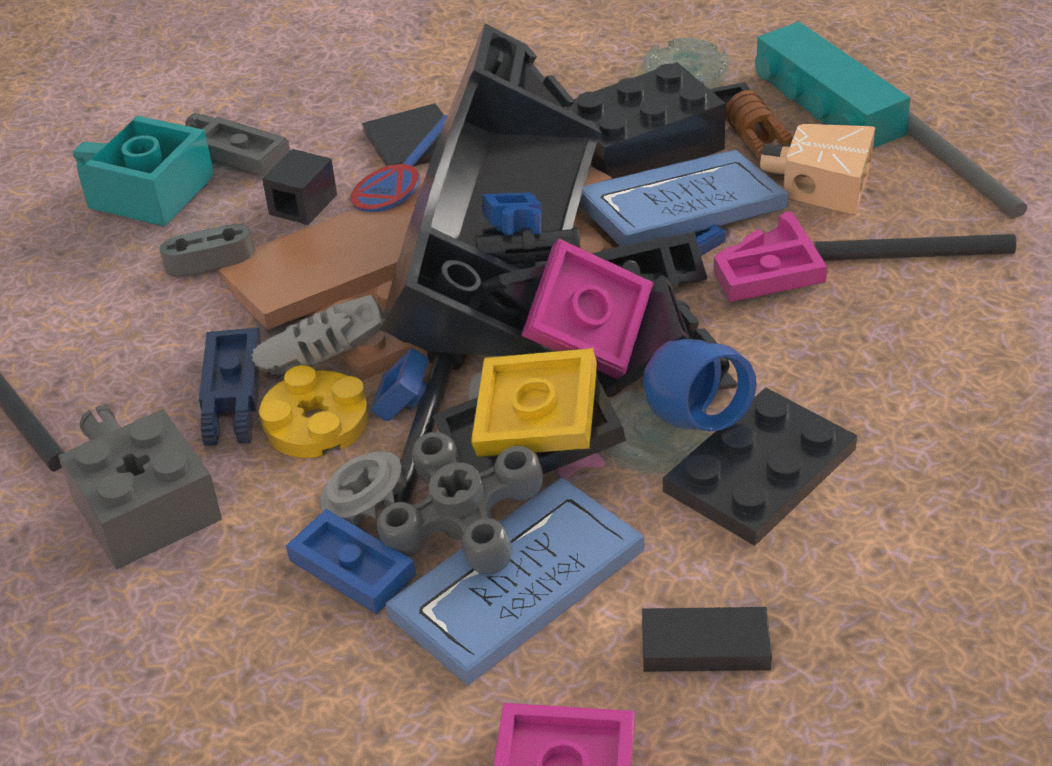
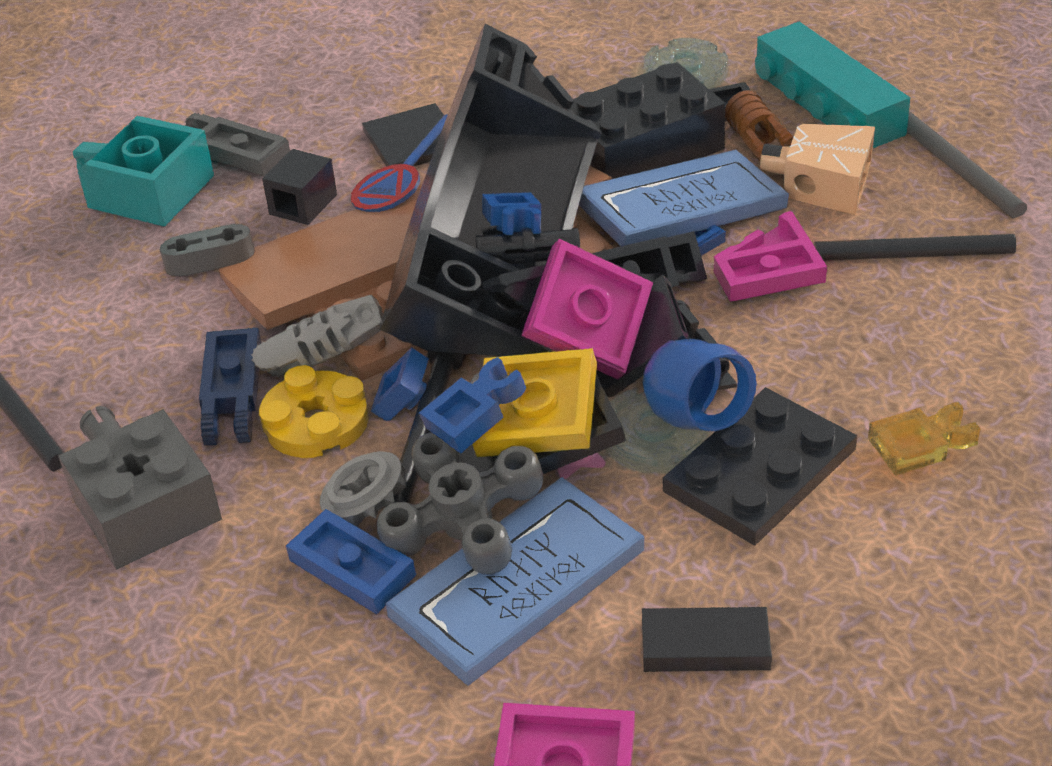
none -> blue plate [419,357,526,454]
none -> clear yellow plate [868,402,981,476]

